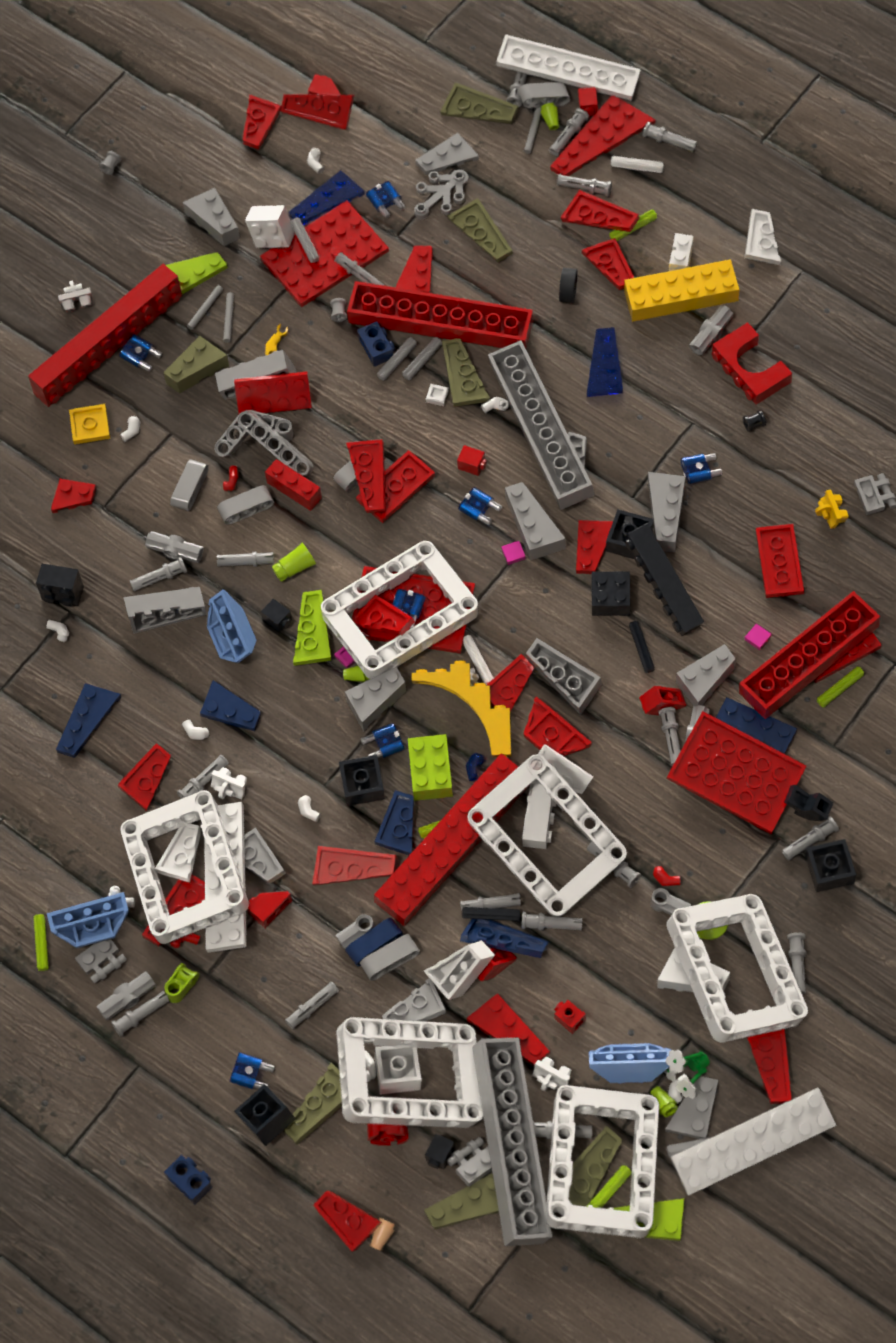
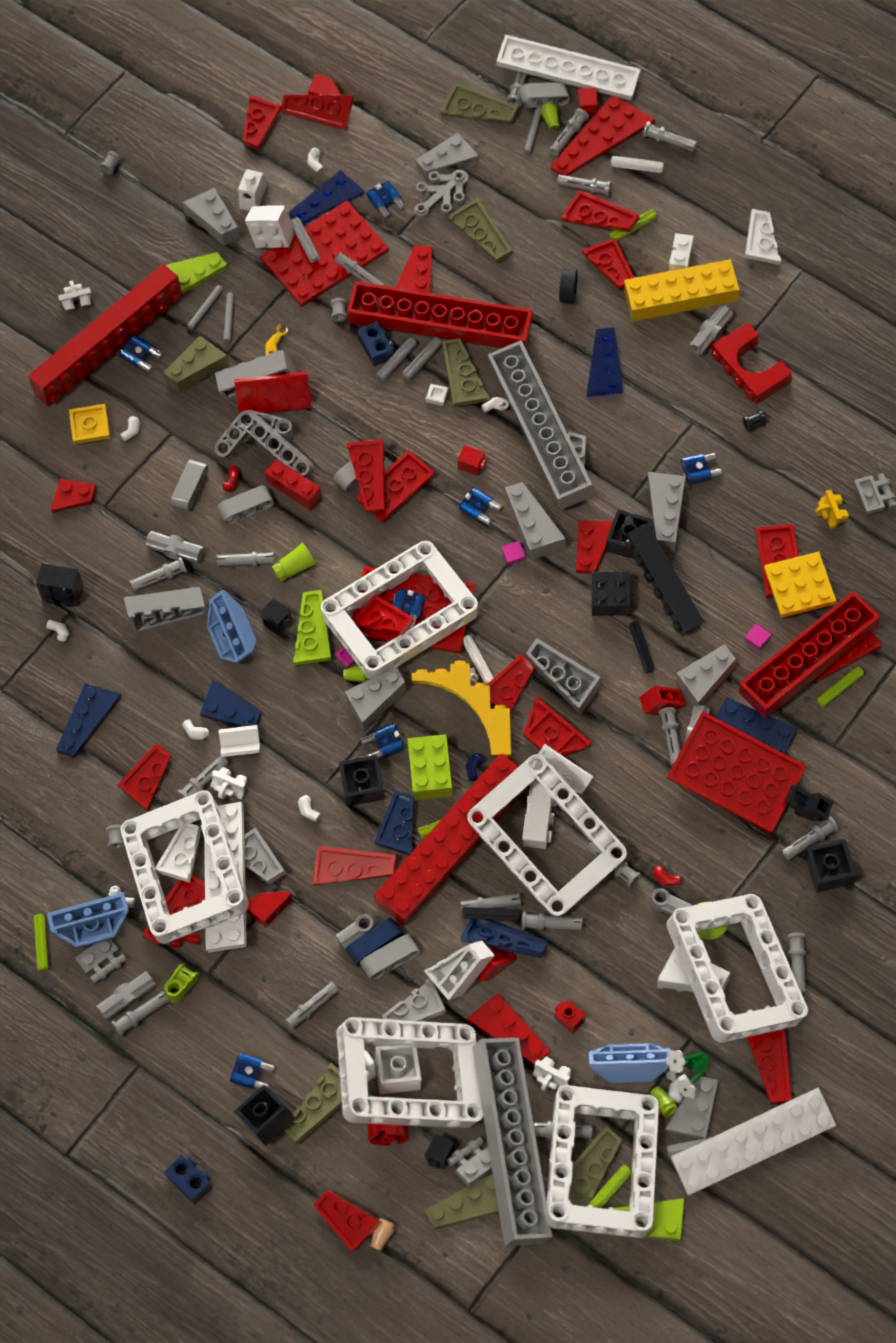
none -> light grey bush [105,825,125,850]
none -> white panel [219,725,260,757]
none -> white torso [238,170,267,211]
none -> yellow plate [764,552,836,618]

